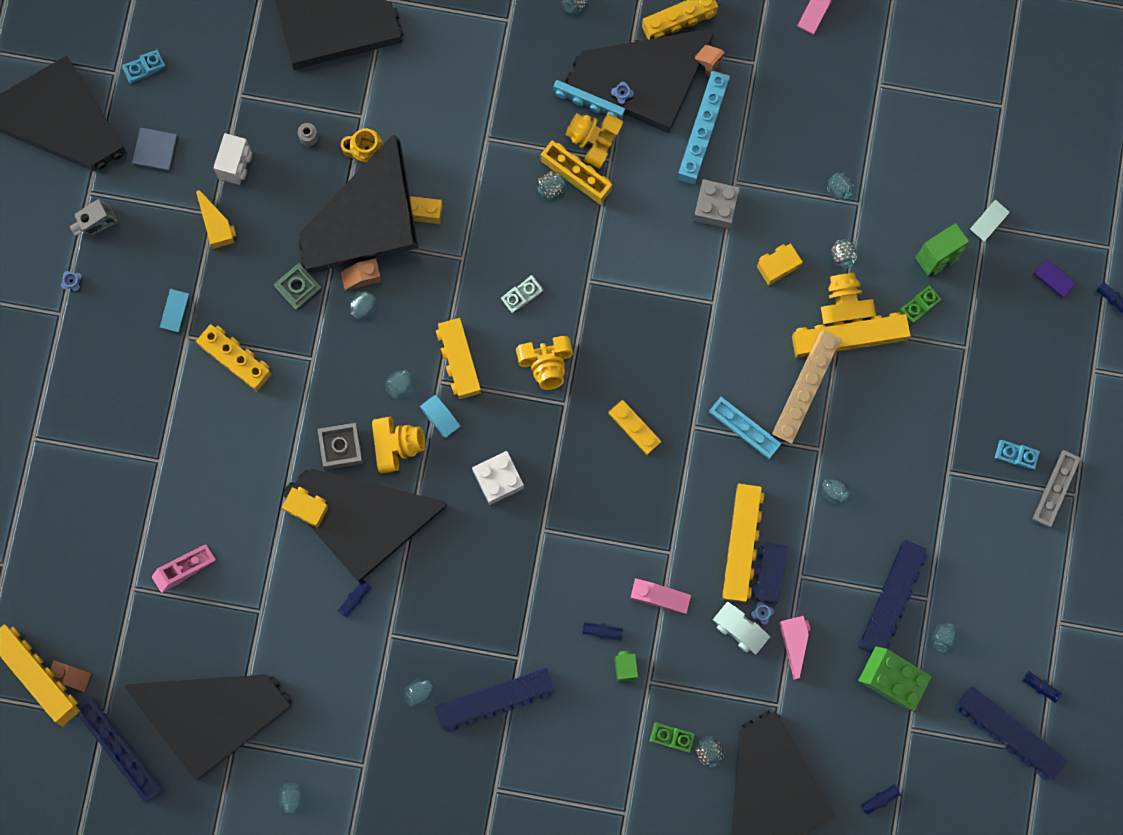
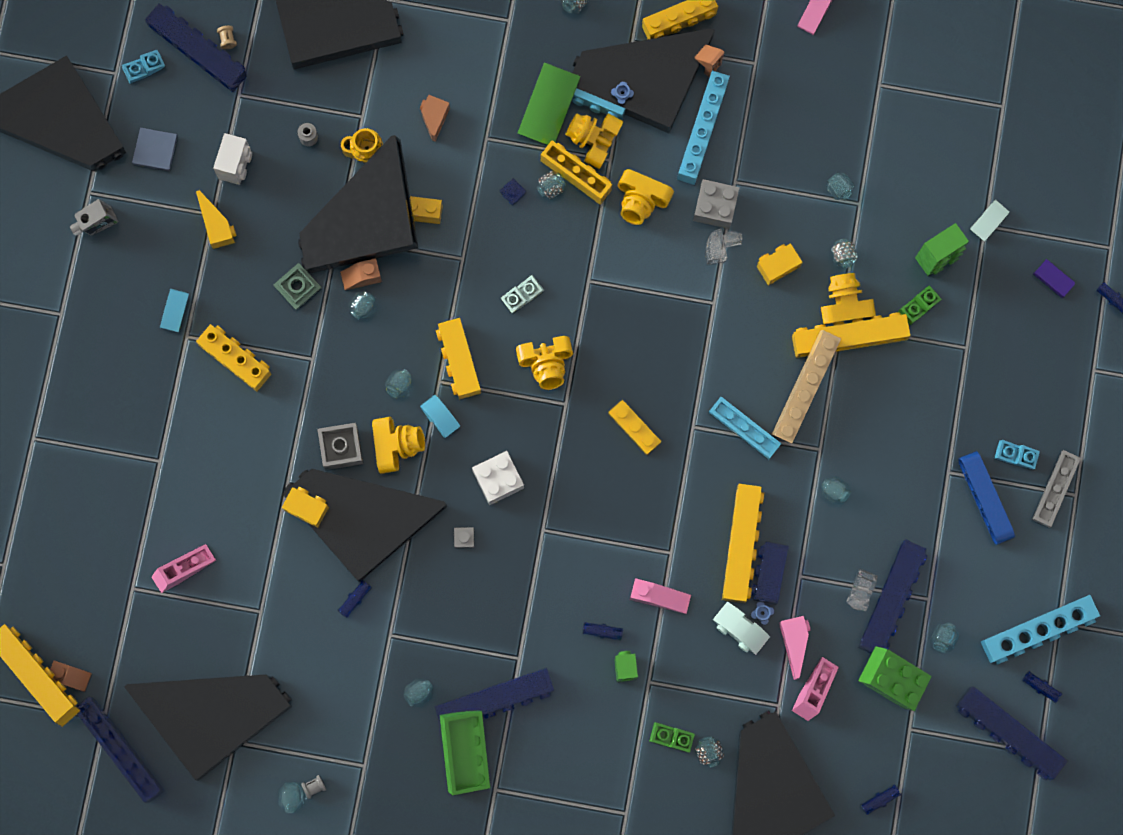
medium blue plate [61,271,82,291] -> none
none -> clear blue brick [145,3,247,93]
none -> tan bush [217,25,237,50]
none -> light grey bush [301,775,326,799]
none -> nougat slope [420,95,450,142]
none -> bright green slope [440,710,490,795]
none -> light grey plate [454,527,474,548]
none -> clear blue plate [500,178,526,205]
none -> bright green slope [518,62,581,145]
none -> yellow beam [617,169,674,225]
none -> clear brick [705,228,743,265]
none -> bright pink slope [792,657,839,721]
none -> clear brick [846,569,878,612]
none -> blue beam [958,451,1015,545]
none -> medium azure brick [981,595,1100,665]

